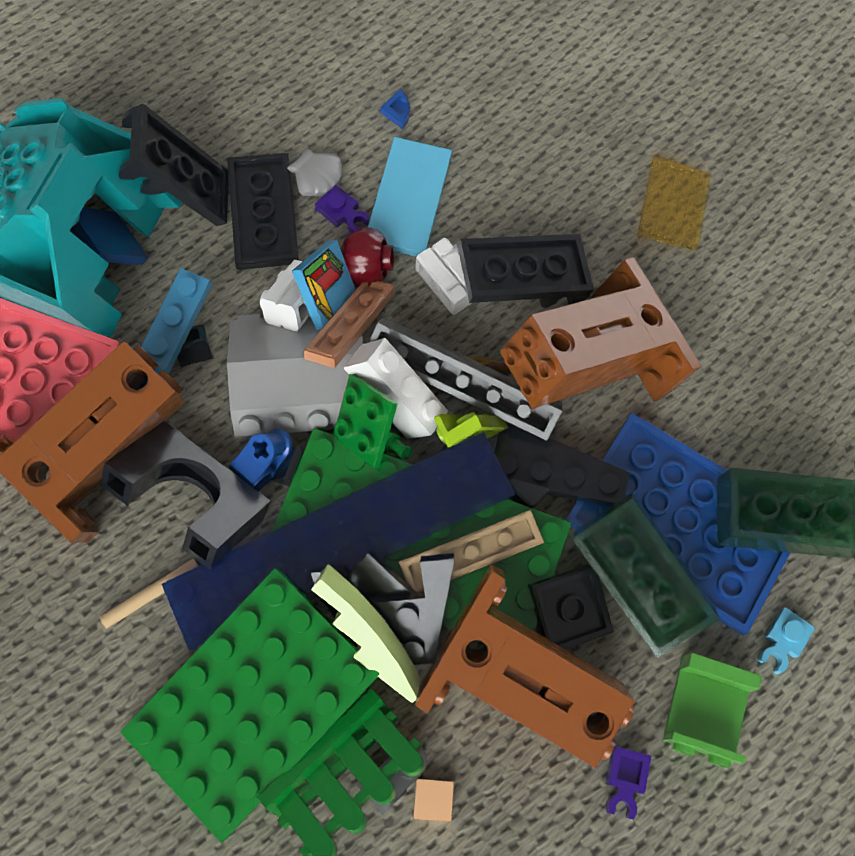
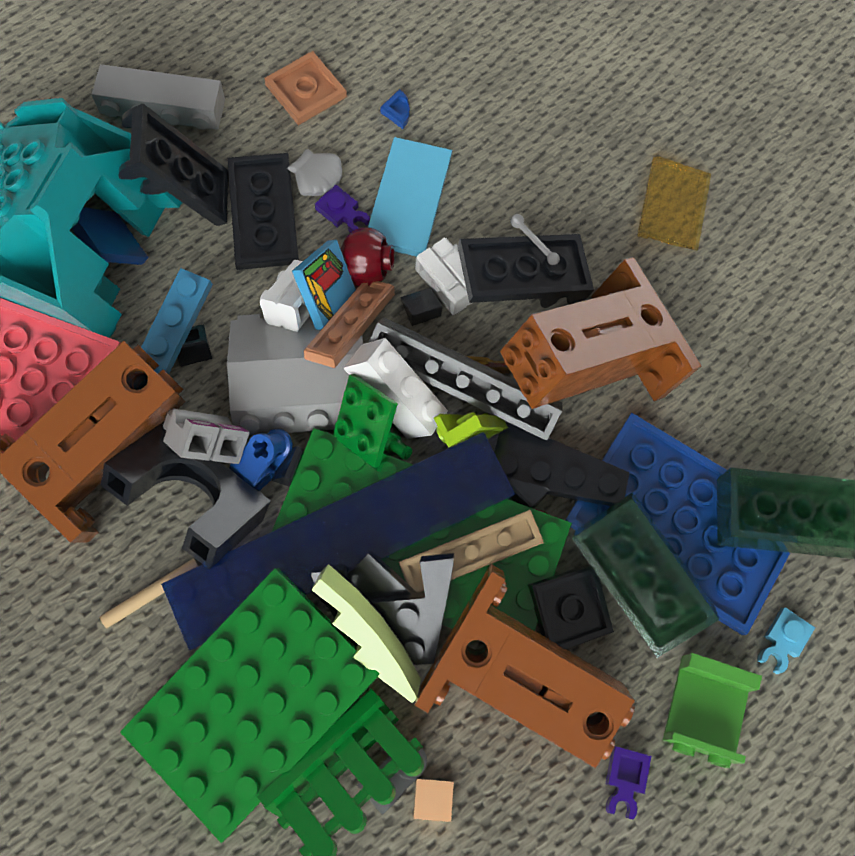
none -> light grey brick [91,64,225,130]
none -> light grey hips [163,409,250,464]
none -> nougat tile [264,51,347,125]
none -> black slope [401,288,442,326]
none -> light grey hinge [510,214,560,265]

